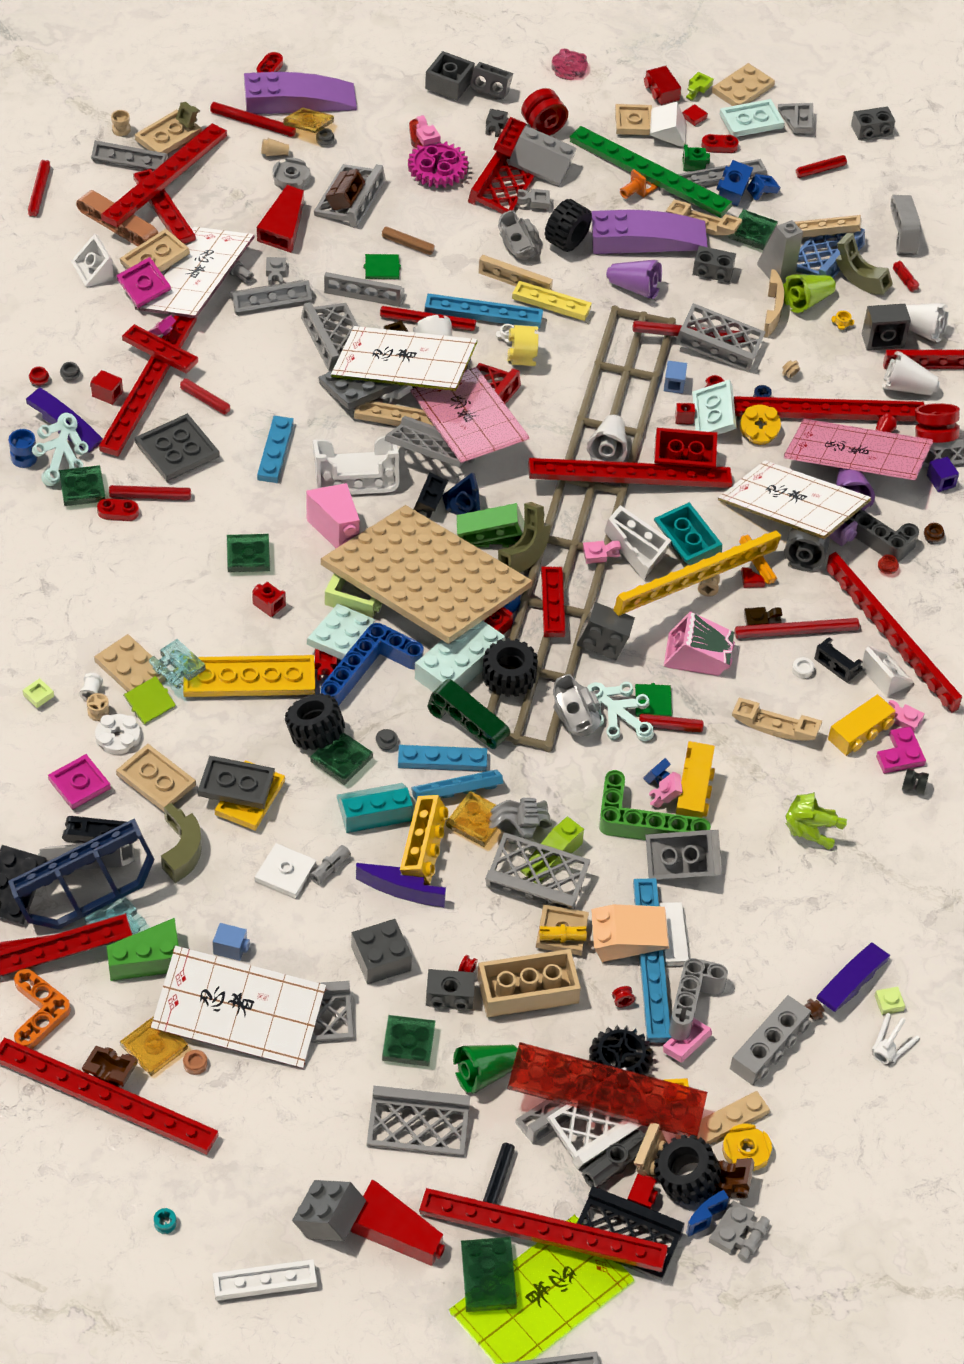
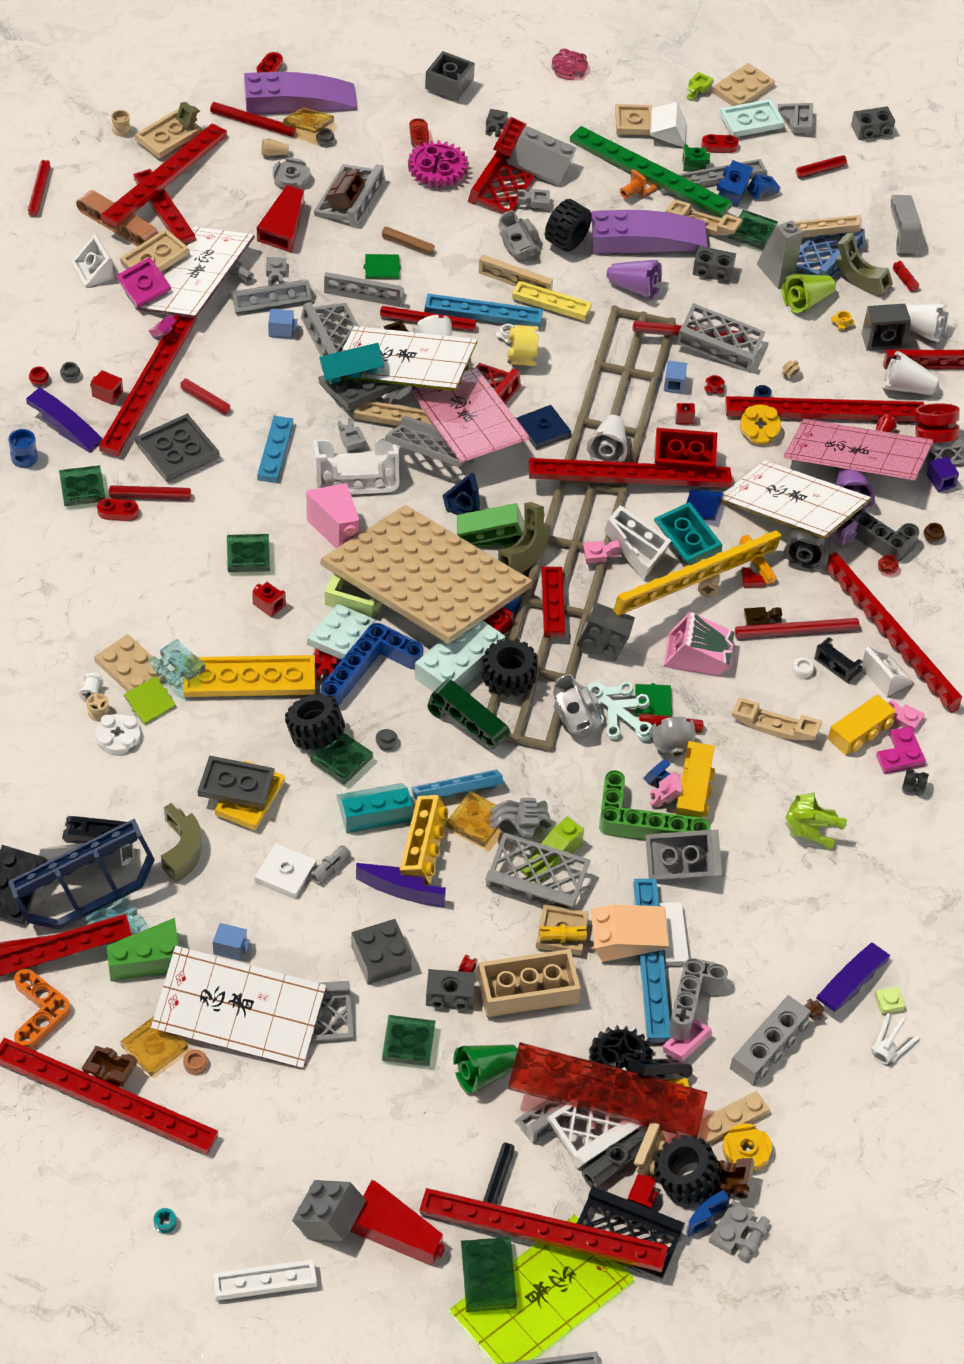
yellowish green plate [22,678,54,708] -> none
light aqua plant [32,413,88,486] -> none
dark pink plate [48,754,111,810] -> none
light grey tile [91,140,168,171] -> none
tan plate [116,744,196,812] -> none
red tile [122,324,198,374] -> none
light grey fence [367,1086,470,1157] -> none
dark azure plate [398,745,487,771] -> none
black hinge [413,472,449,518] -> none
bright pink plate [416,115,441,146] -> none
dark grey brick [470,62,514,99] -> none
red wheel [521,88,569,136] -> none
red bush [612,986,635,1007] -> none
red brick [644,65,681,105] -> none
red tile [682,104,708,126] -> none
light aqua plate [692,380,737,434] -> none
tan slope [764,269,784,338] -> none
none -> medium blue brick [268,309,298,338]
none -> teal slope [319,342,384,384]
none -> light grey plate [338,418,366,451]
none -> dark blue plate [516,405,571,449]
none -> black plate [627,1058,693,1078]
none -> light grey cylinder [651,717,696,757]
none -> clear blue piece [686,490,724,521]

